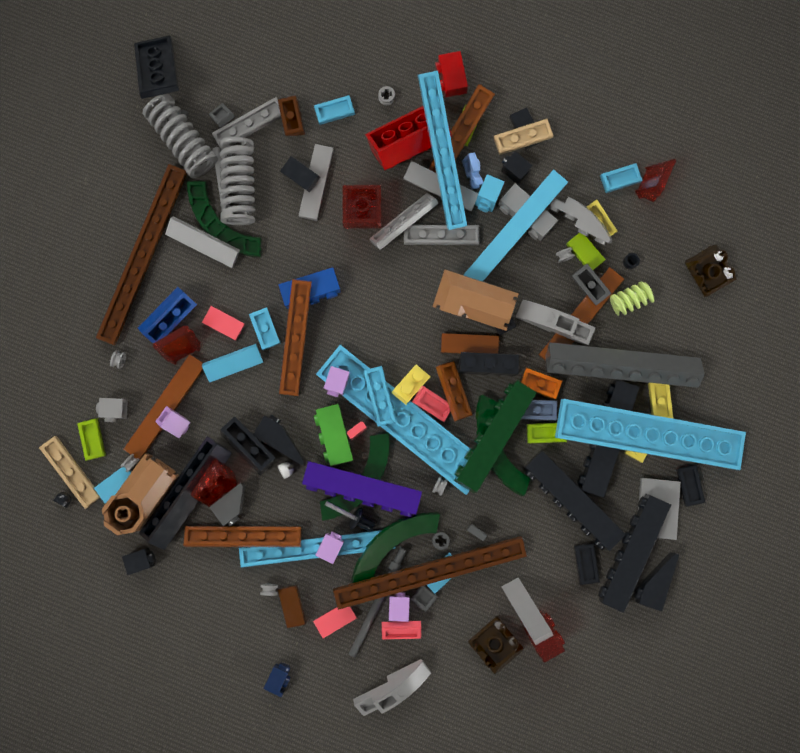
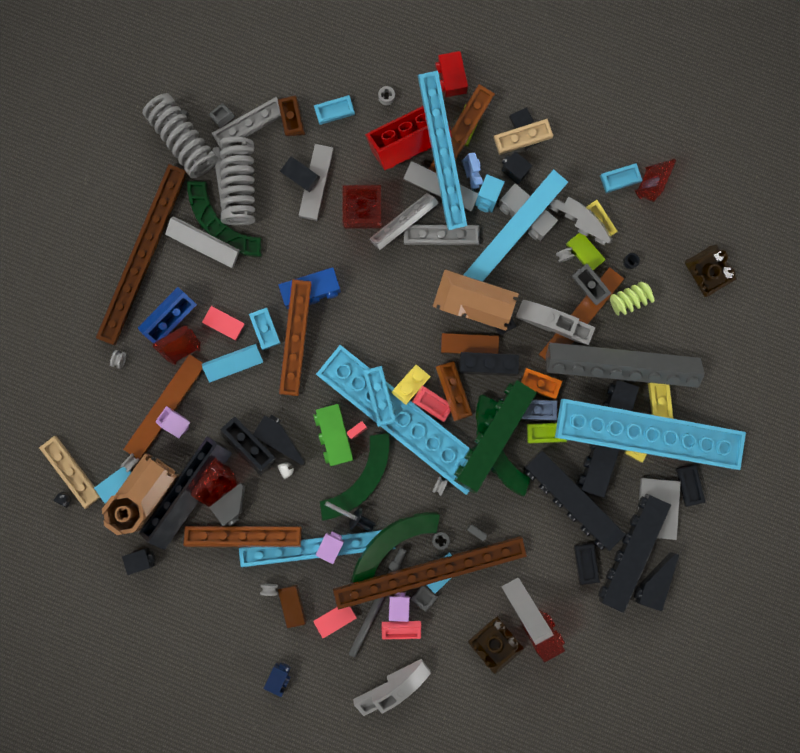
lime tile [77,419,106,461] -> none
light grey brick [96,398,128,422] -> none
black tile [134,35,179,99] -> none
dark purple brick [302,461,422,517] -> none
lavender brick [324,366,350,397] -> none

